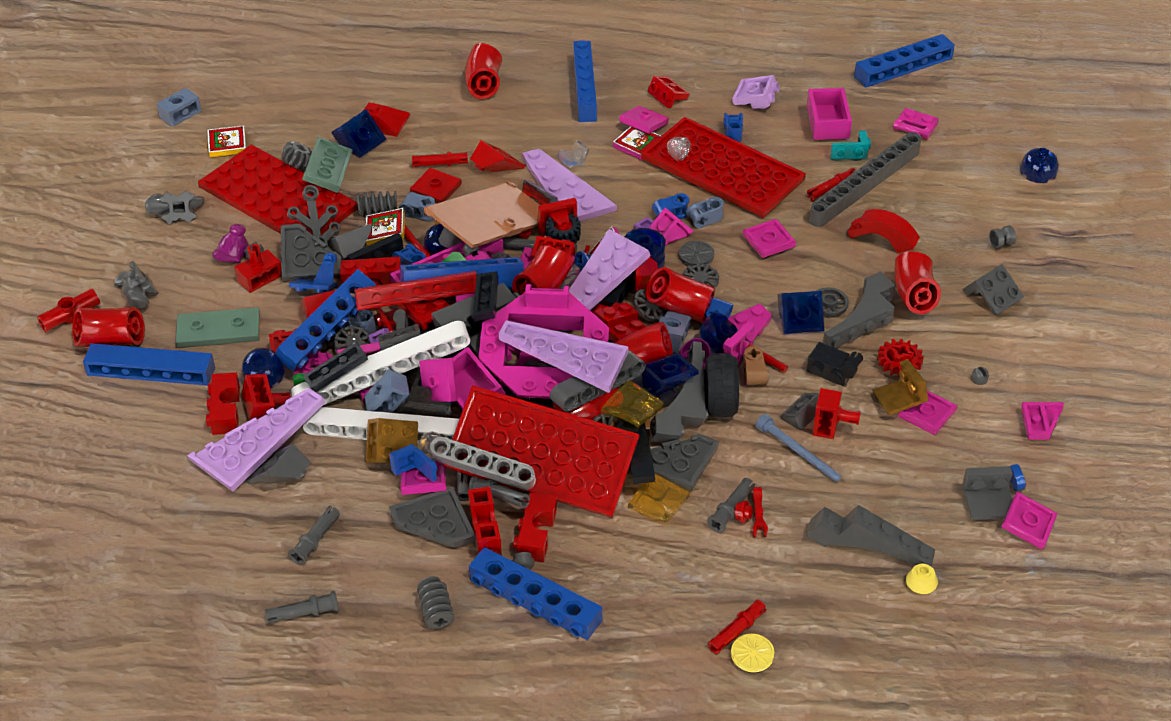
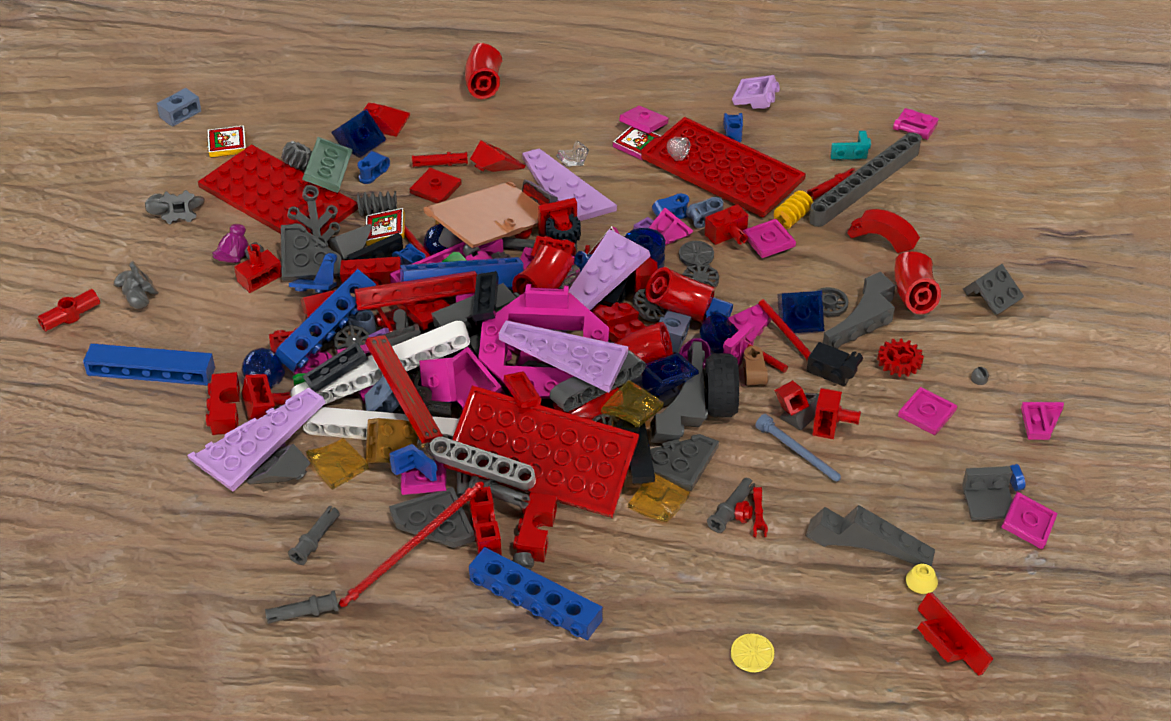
red brick [72,307,145,347] -> none
sand green plate [176,307,260,348] -> none
sand blue piece [399,192,435,222] -> none
dark grey piece [417,576,455,629] -> none
blue brick [573,40,597,122] -> none
red bracket [648,76,690,108] -> none
red pin [707,599,767,654] -> none
dark pink piece [807,88,852,140] -> none
blue brick [854,34,955,88] -> none
pearl gold bracket [872,359,929,415] -> none
dark grey wheel [989,225,1016,248] -> none
clear blue cylinder [1020,148,1059,183] -> none
none -> clear yellow plate [306,438,369,490]
none -> red hose [339,481,484,607]
none -> blue piece [357,151,390,184]
none -> red tile [365,335,443,444]
none -> red tile [503,371,541,409]
none -> red brick [705,204,749,245]
none -> red bar [758,299,811,361]
none -> yellow piece [774,190,813,230]
none -> red brick [774,380,809,416]
none -> red bracket [917,592,993,675]

